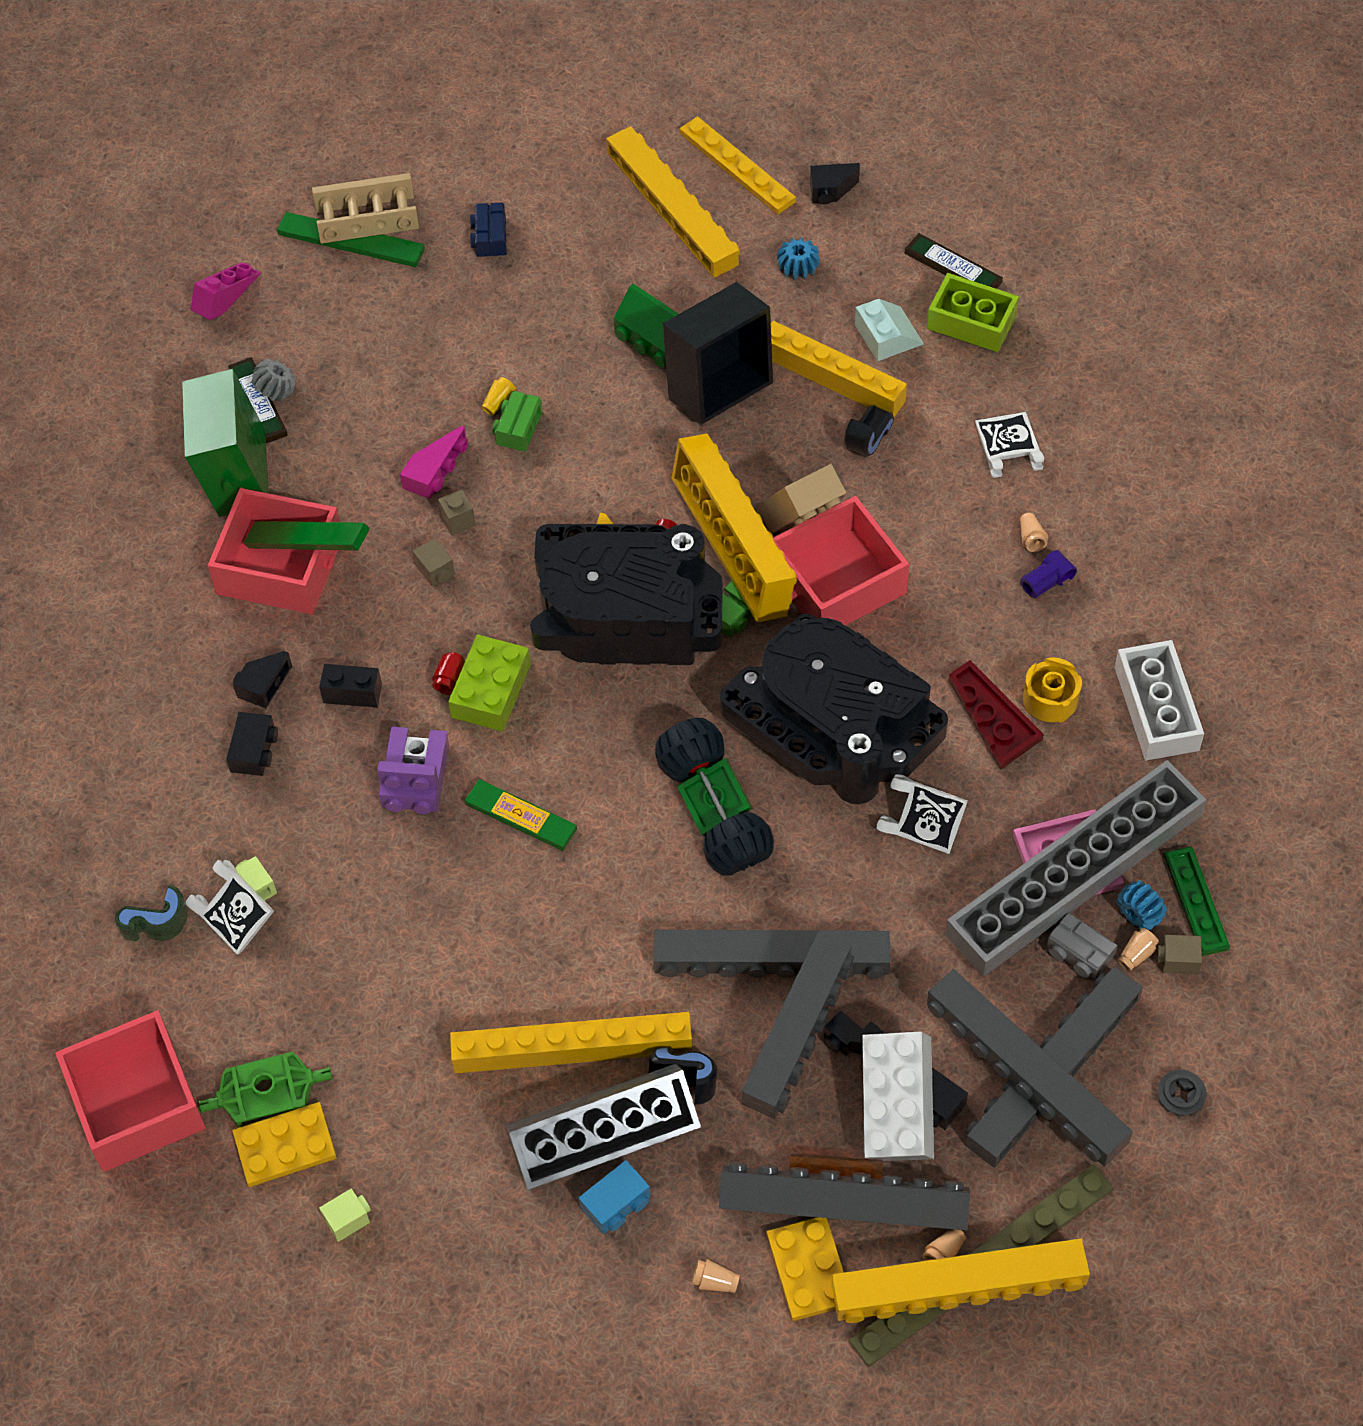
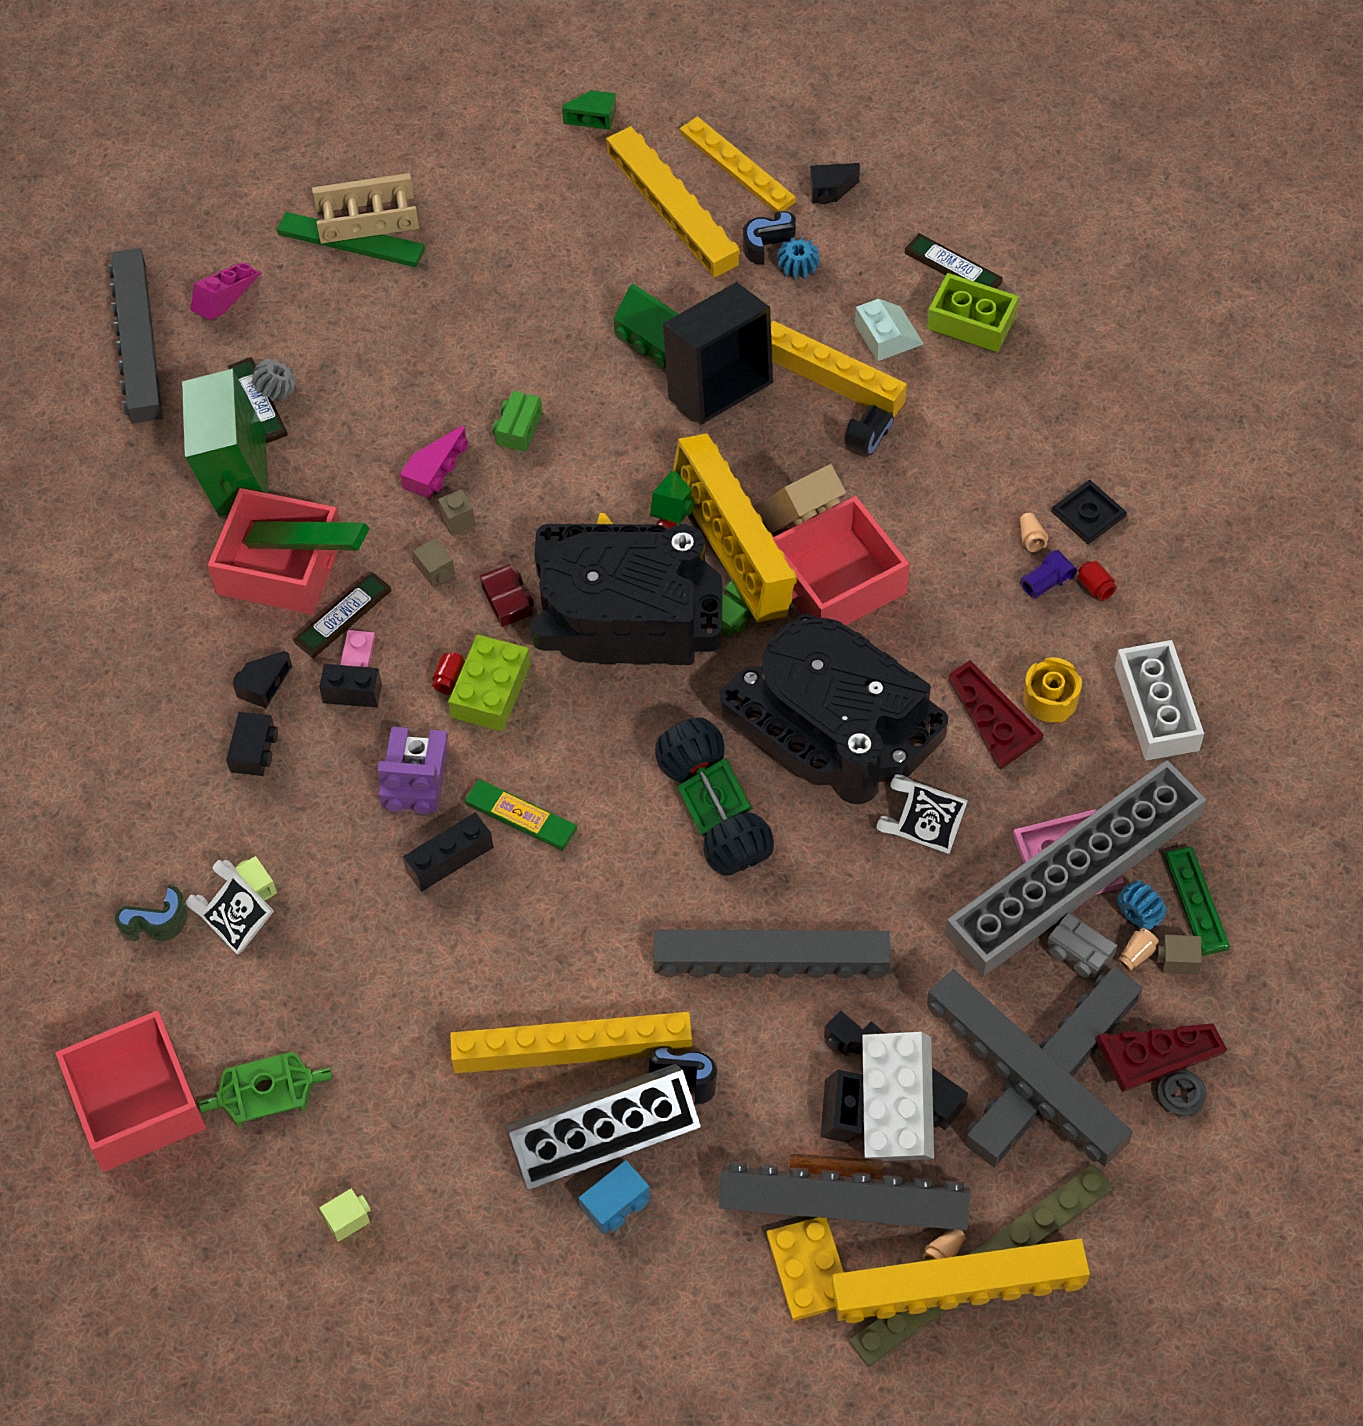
yellow plate [232,1102,337,1187] -> none
dark blue brick [470,202,507,257] -> none
yellow cone [481,377,516,416] -> none
light nougat cone [692,1259,740,1293] -> none
dark grey brick [742,930,854,1119] -> none
flag [975,412,1044,478] -> none
none -> dark grey brick [108,248,163,424]
none -> tile [294,572,391,659]
none -> bright pink plate [340,630,376,667]
none -> black brick [403,812,494,892]
none -> dark red brick [480,564,534,627]
none -> green slope [562,90,616,130]
none -> green slope [650,470,694,524]
none -> black animal [743,211,796,265]
none -> black brick [821,1070,864,1142]
none -> black tile [1051,480,1127,545]
none -> red brick [1077,561,1117,601]
none -> dark red wing [1095,1023,1227,1092]

